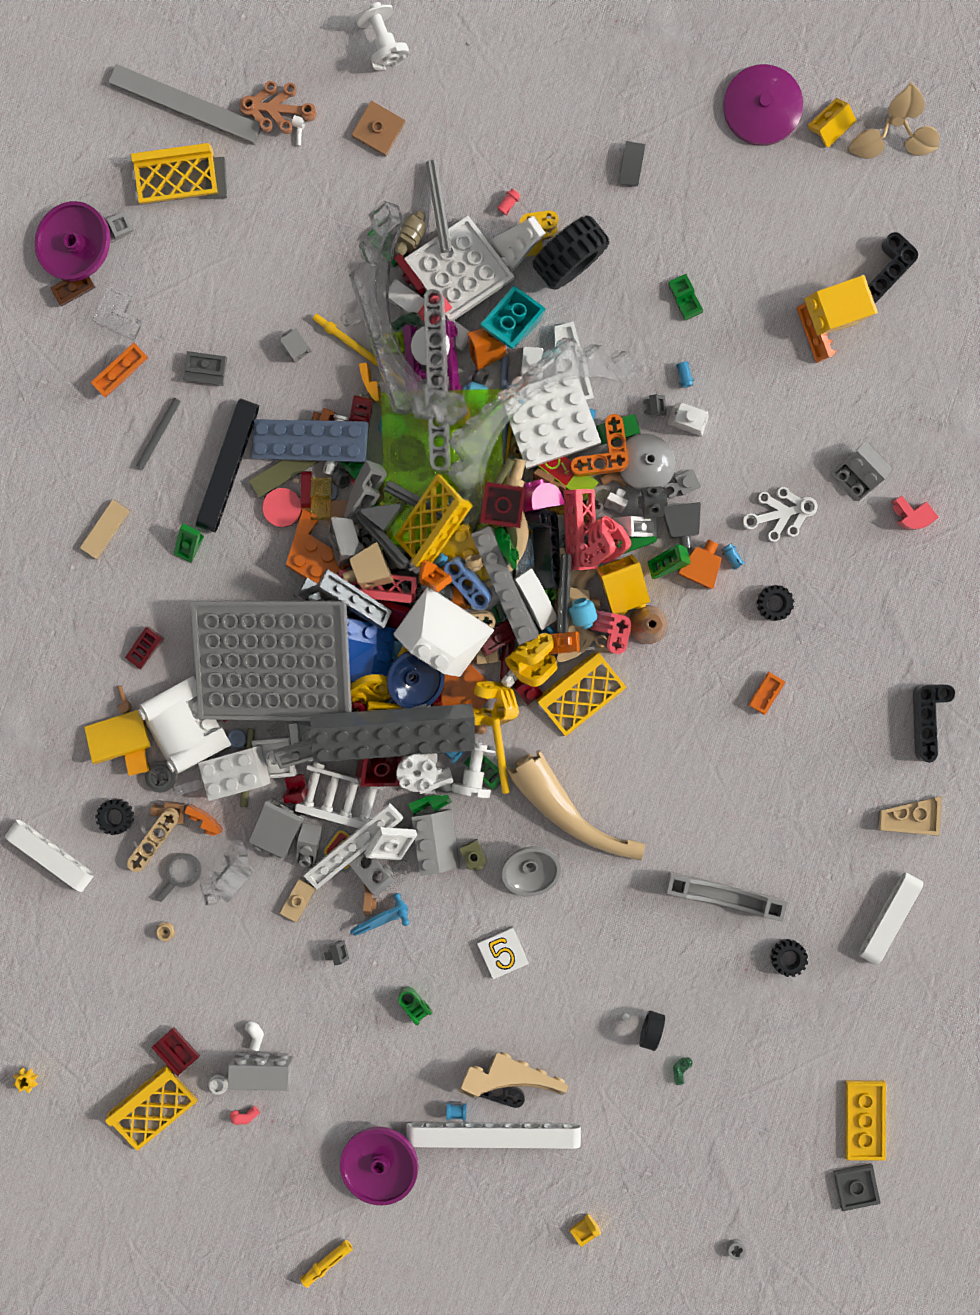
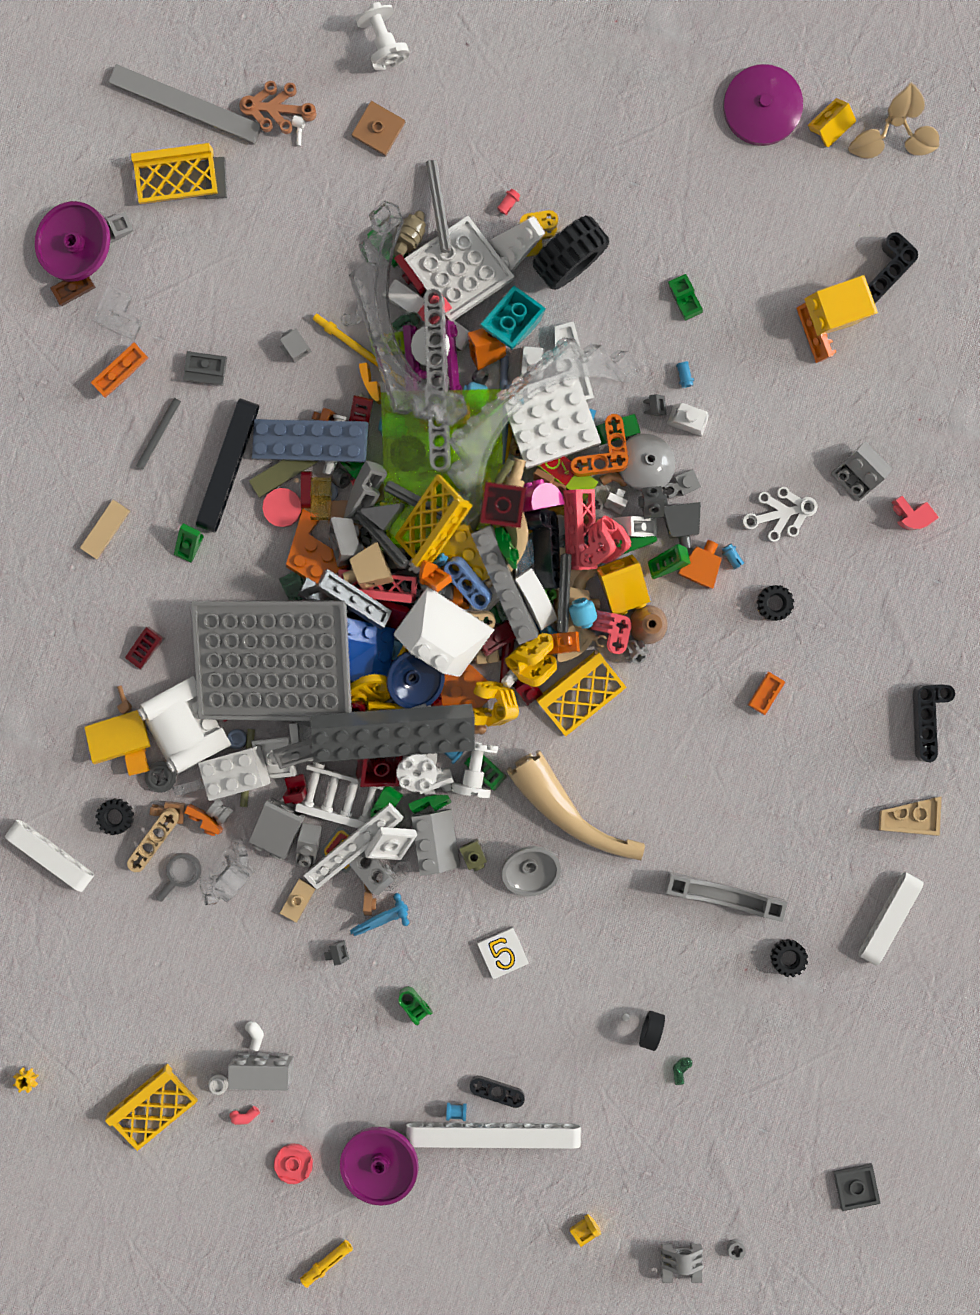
dark red plate [151,1027,200,1077] -> none
tan plate [156,922,175,942] -> none
tan arch [458,1052,569,1099] -> none
tan plate [464,554,484,572] -> none
yellow bar [491,717,510,794] -> none
dark grey slope [619,141,646,186] -> none
yellow tile [845,1080,886,1161] -> none
none -> light grey wheel [206,799,233,826]
none -> coral tile [274,1143,313,1184]
none -> clear green brick [279,572,304,600]
none -> green piece [370,786,403,818]
none -> light grey gear [623,640,649,664]
none -> light grey piece [661,1244,703,1283]

